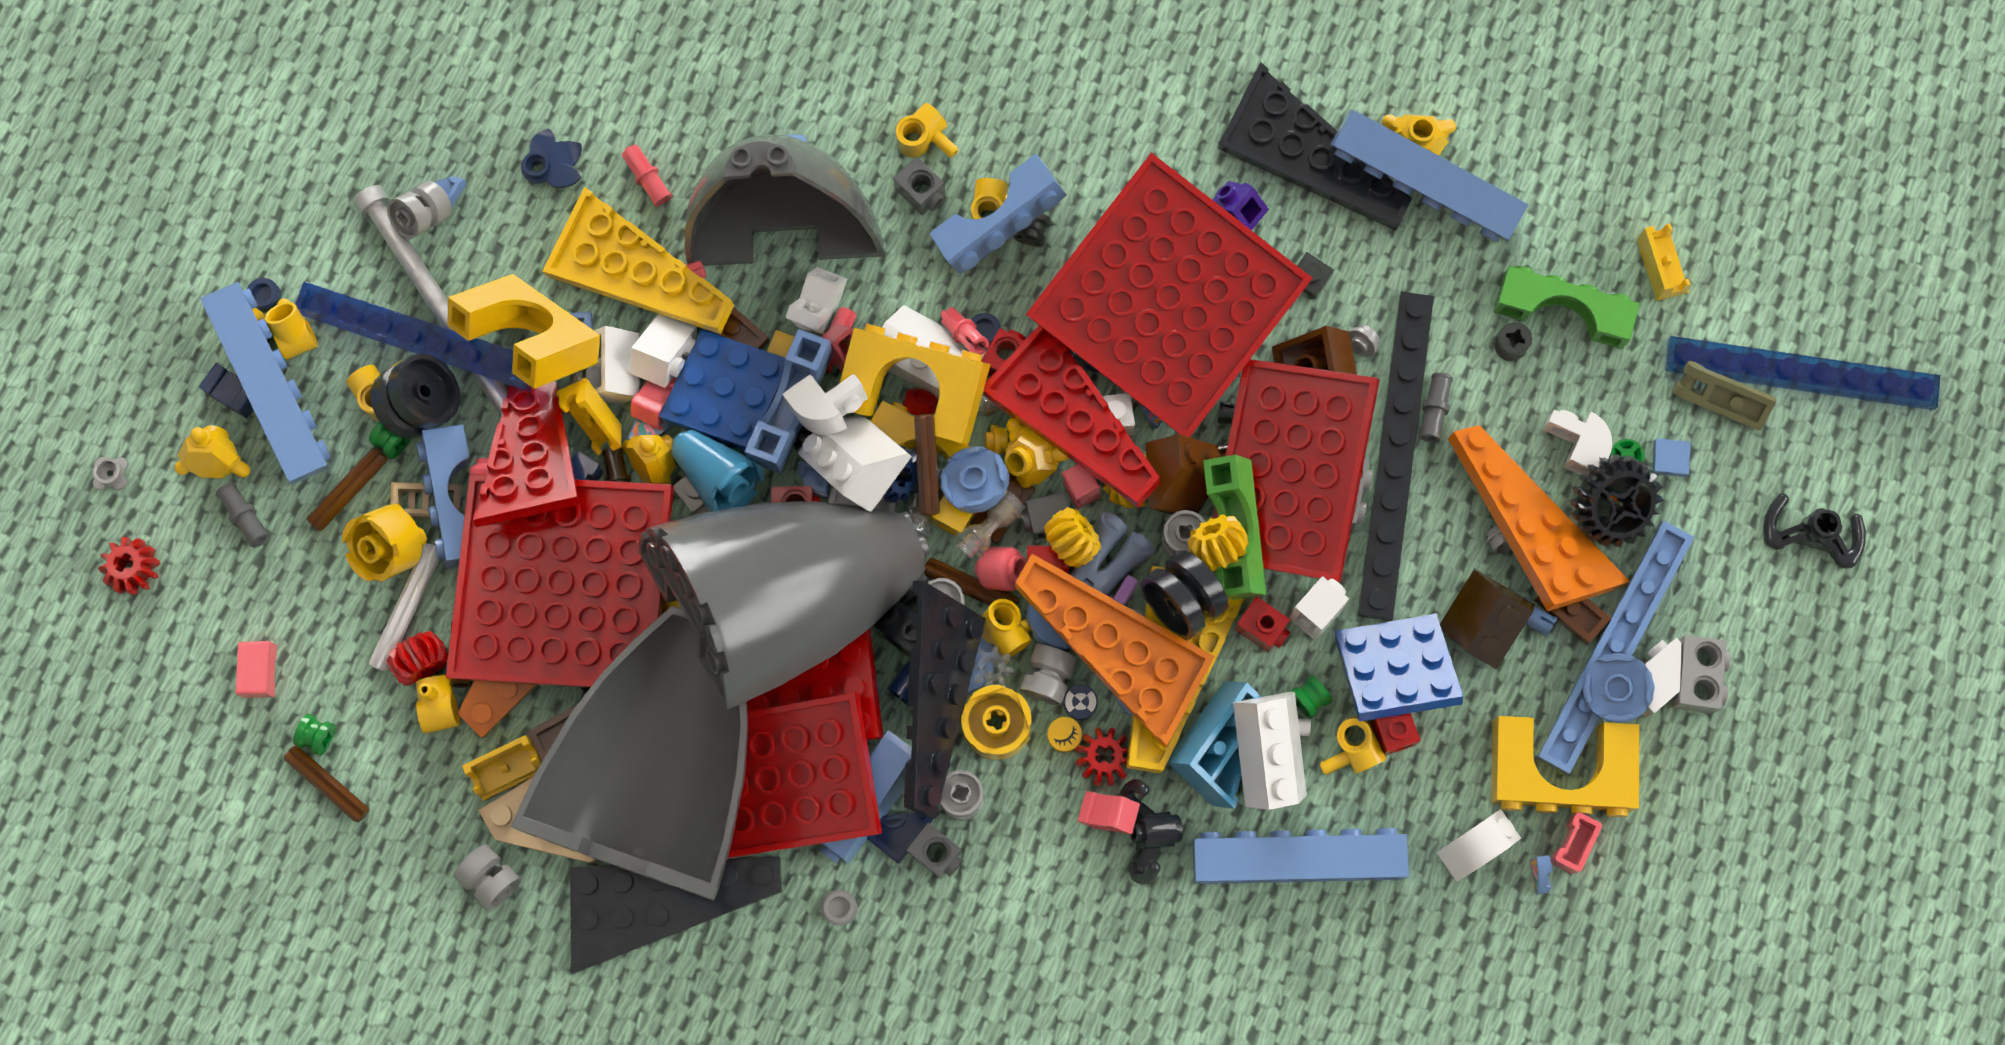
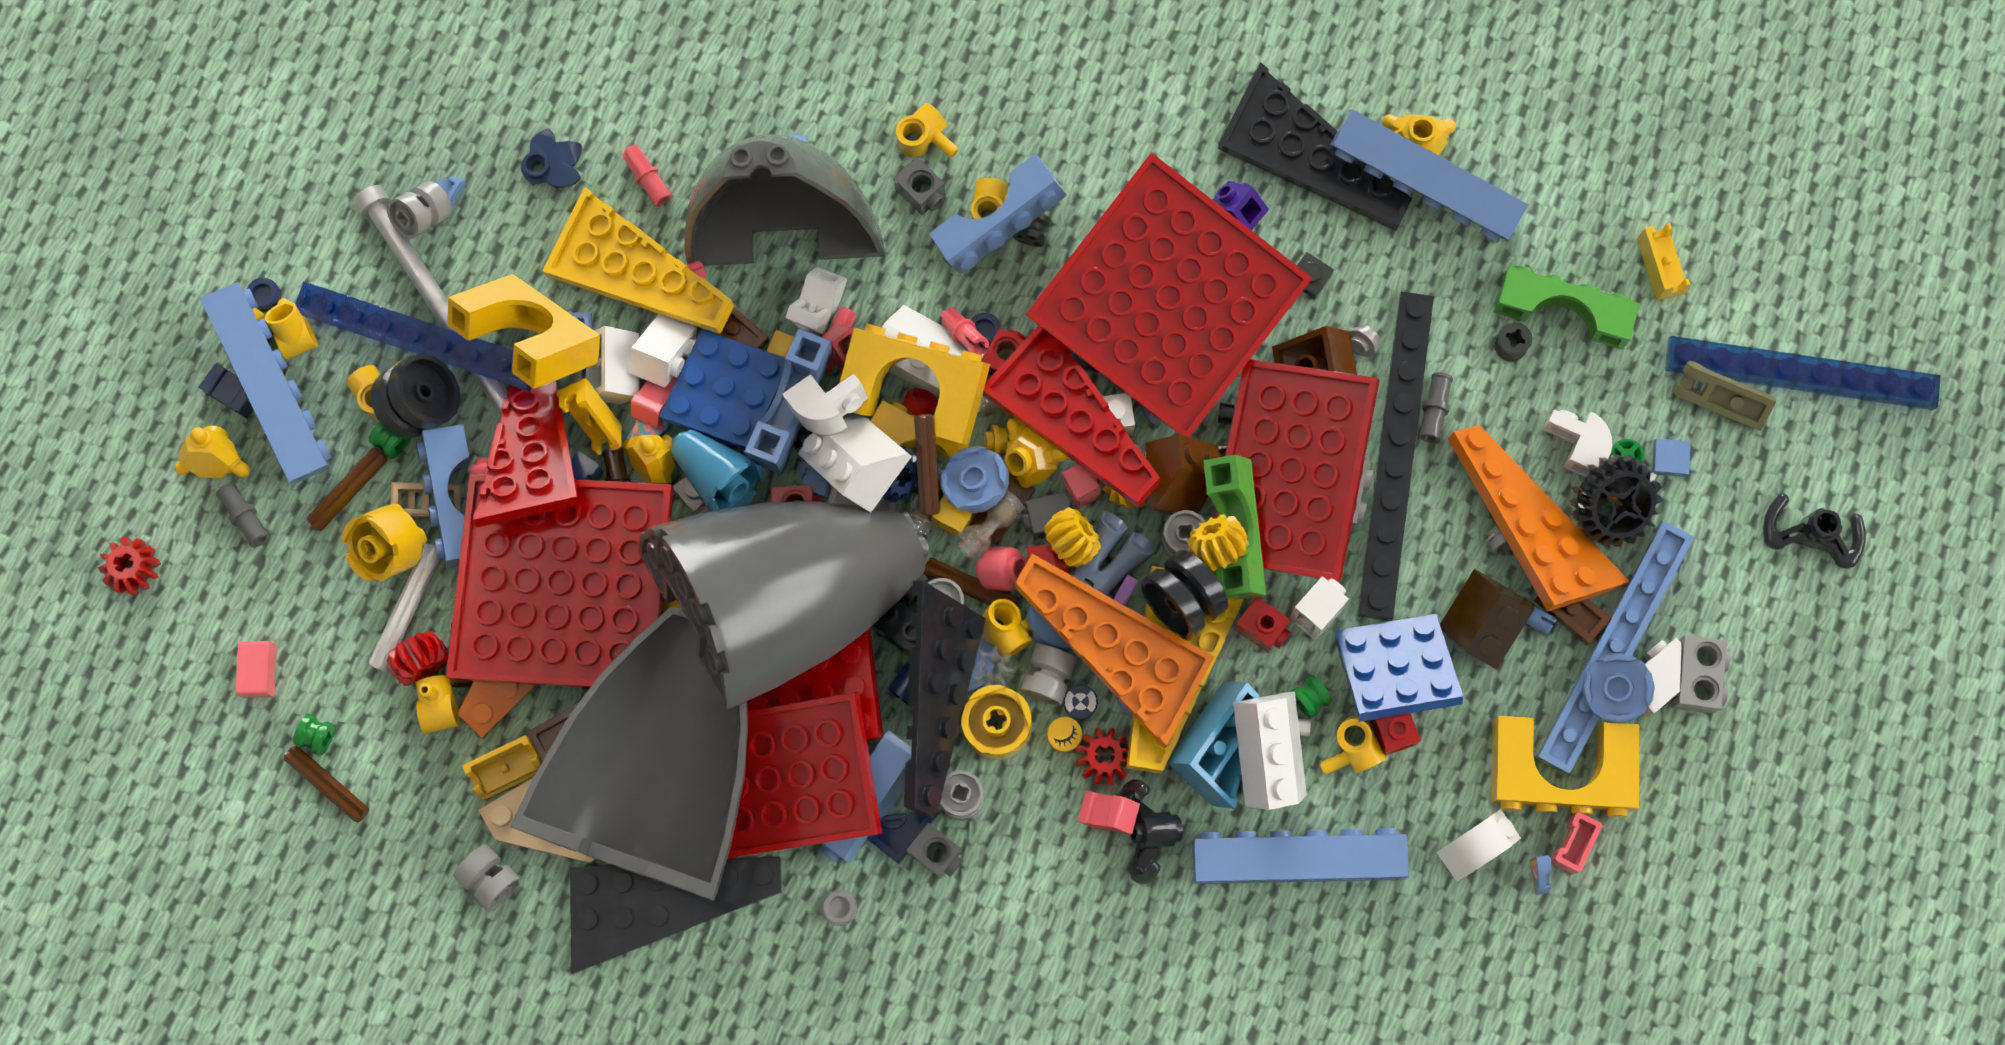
light grey plate [93,457,129,490] -> none

